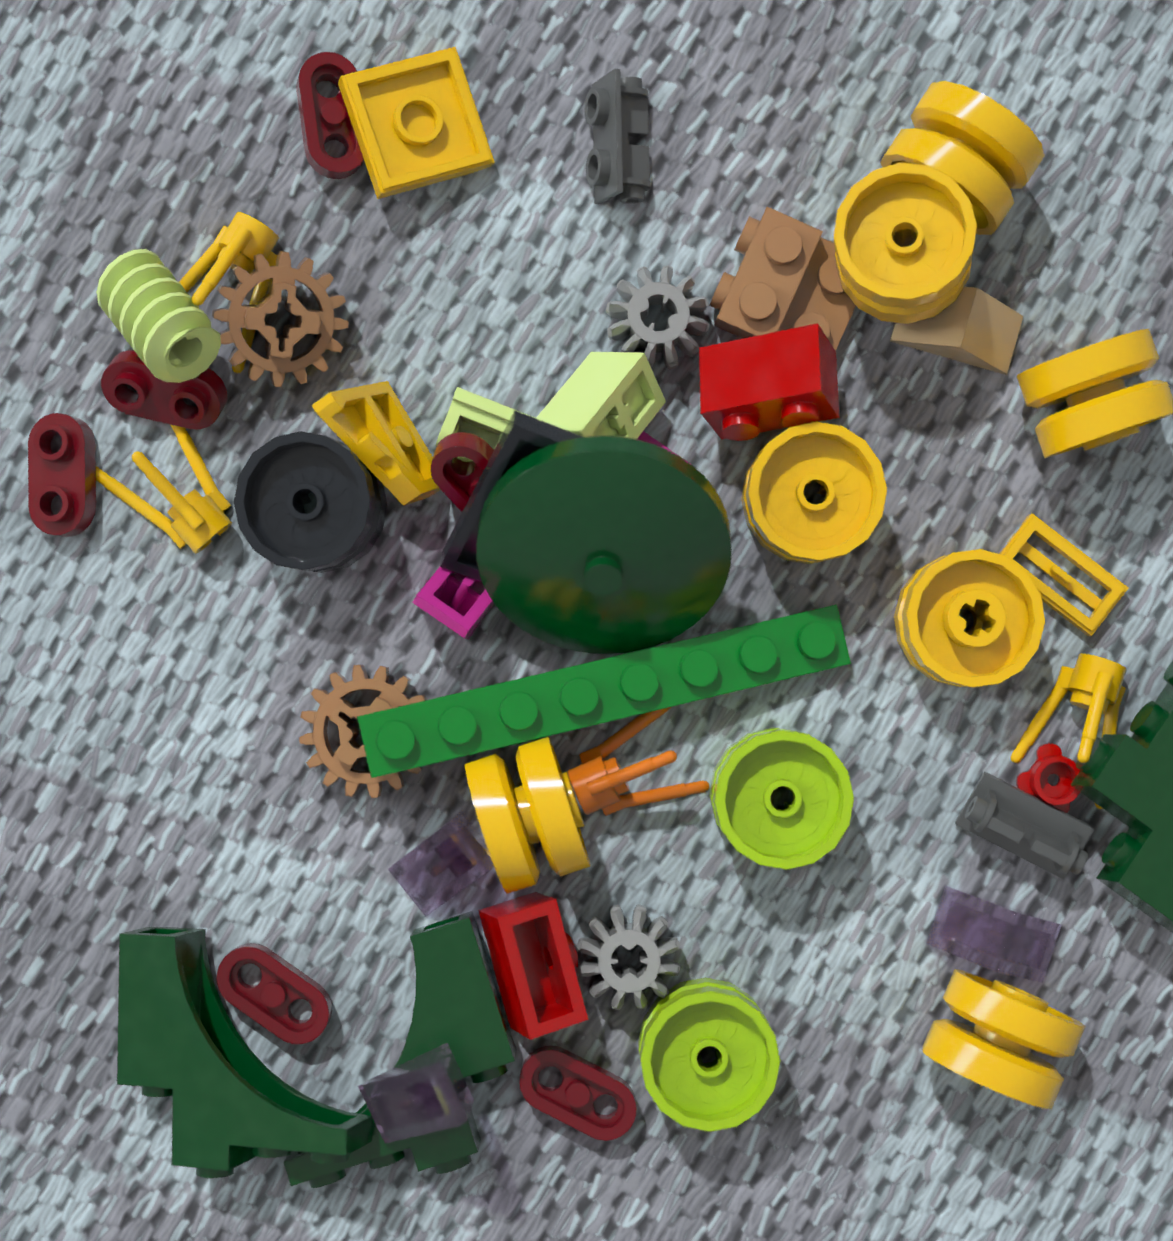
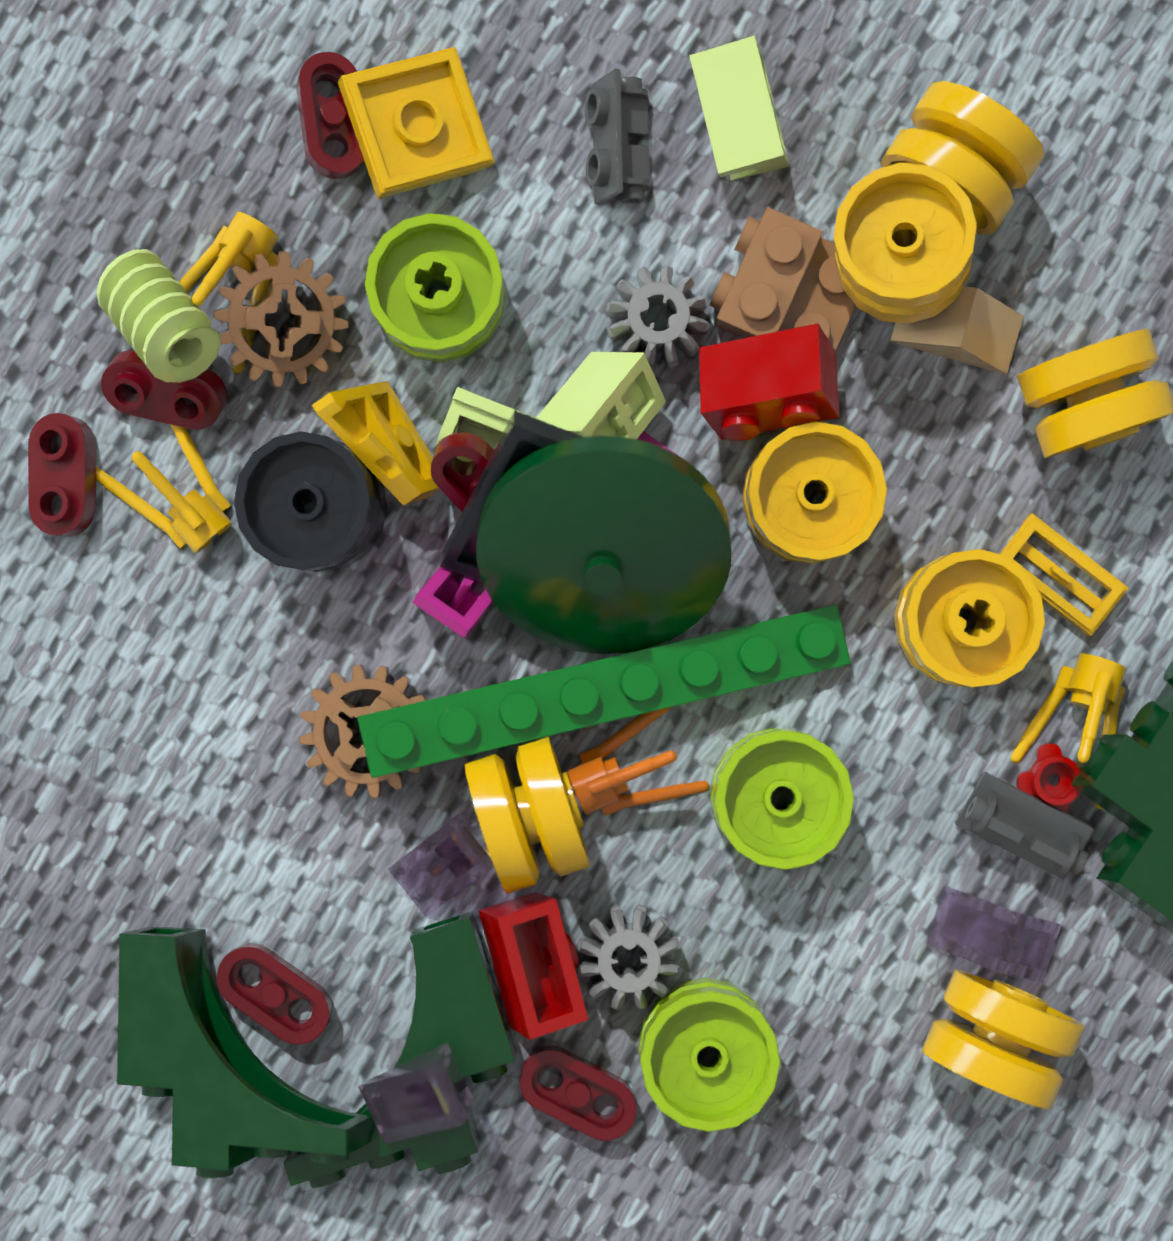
none -> lime wheel [365,213,506,363]
none -> yellowish green hinge [689,36,790,180]

